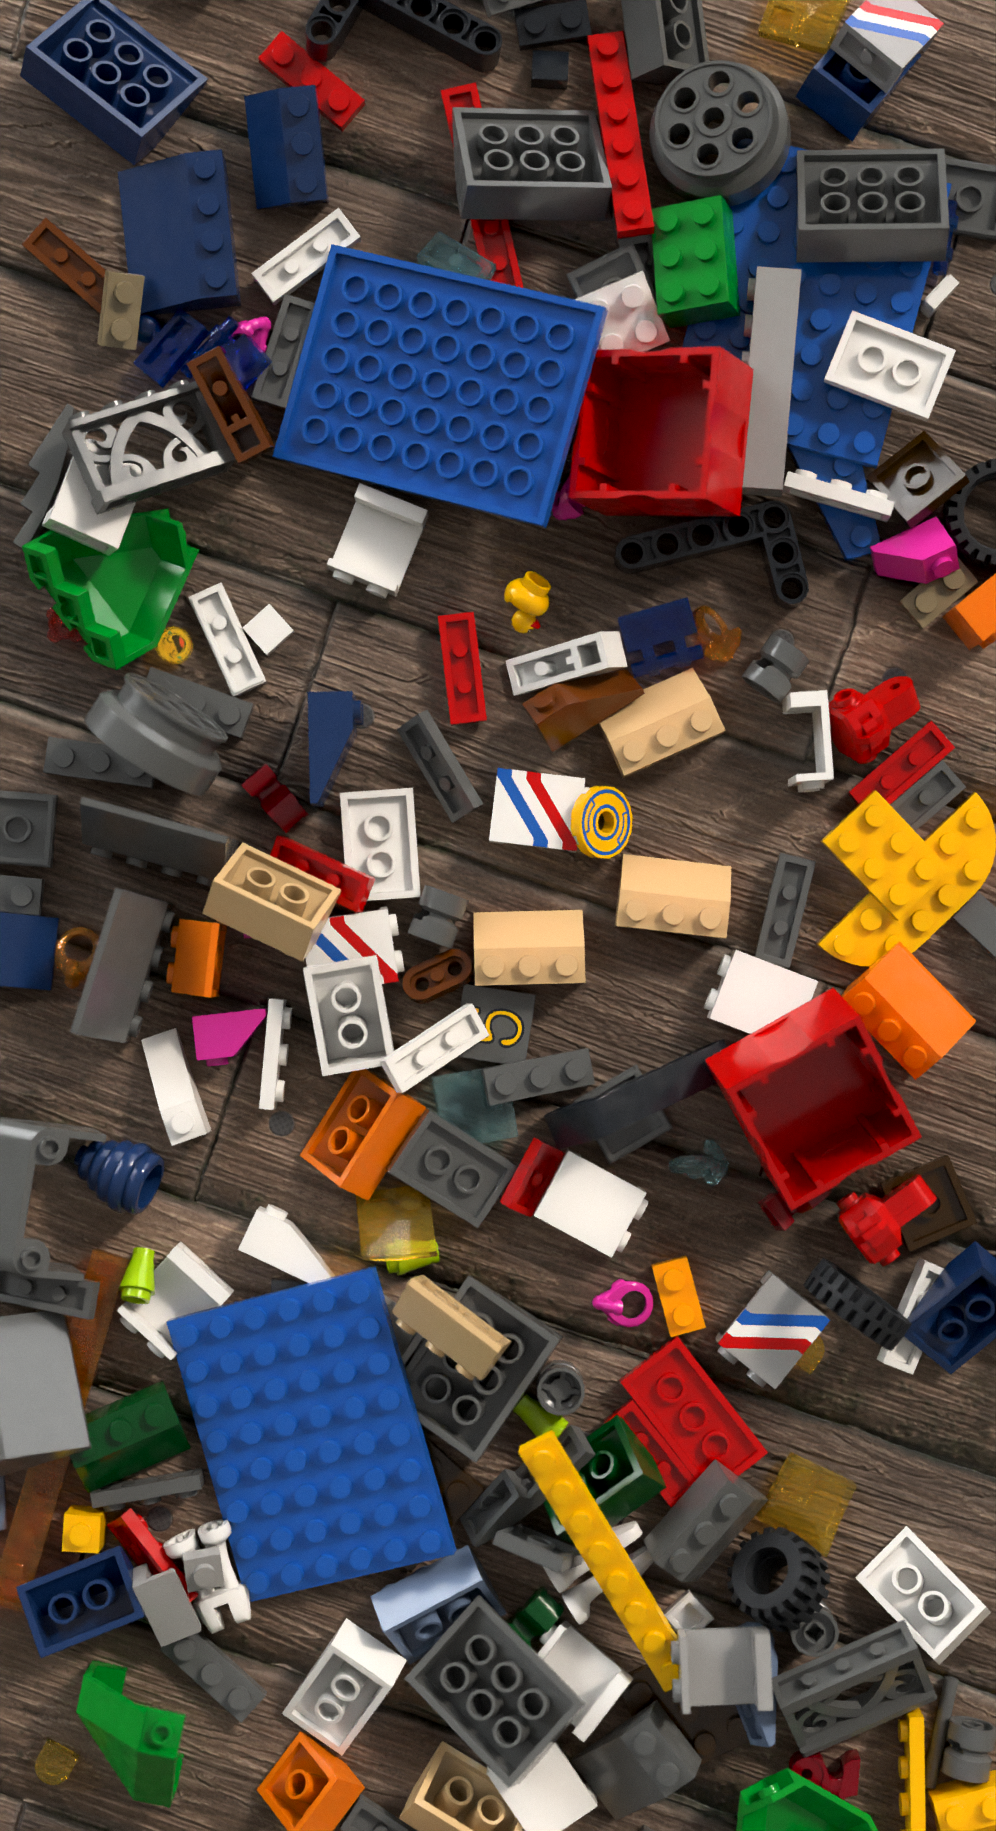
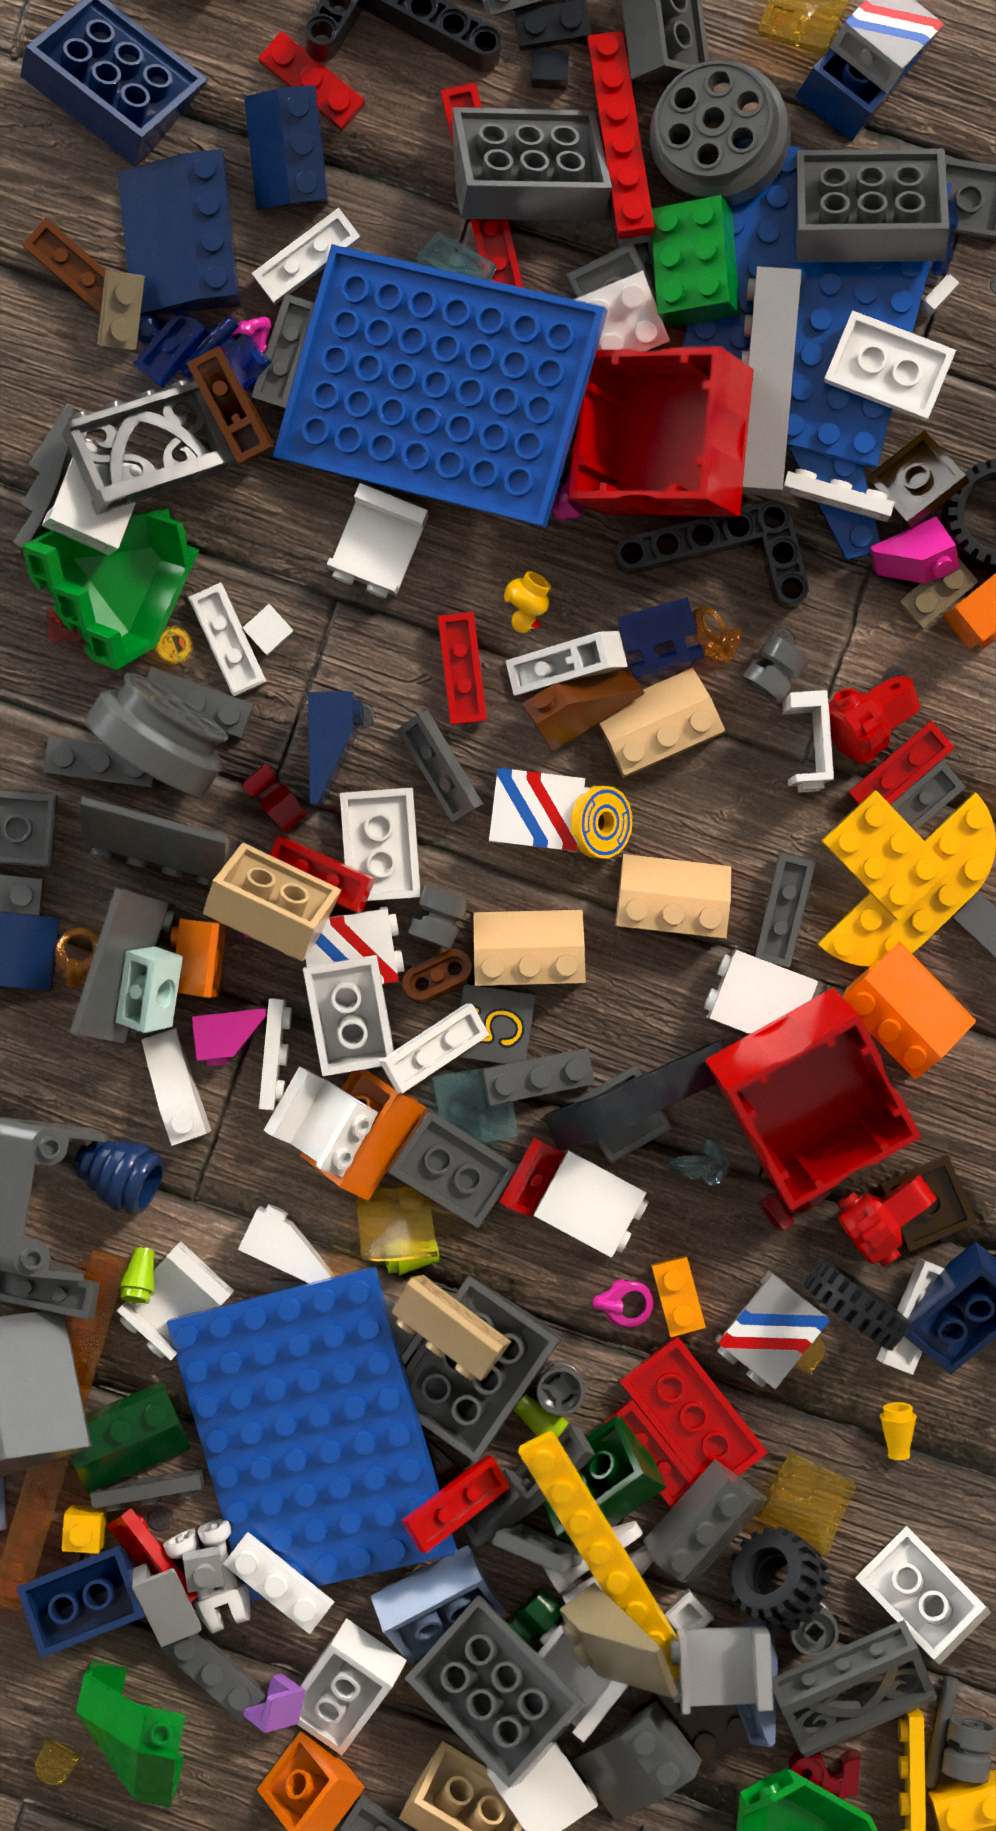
none -> light aqua brick [115,946,183,1033]
none -> white plate [223,1532,334,1634]
none -> medium lavender panel [243,1673,306,1733]
none -> white panel [264,1066,378,1177]
none -> red plate [401,1455,510,1553]
none -> dark tan slope [559,1583,678,1698]
none -> yellow cone [880,1402,917,1460]

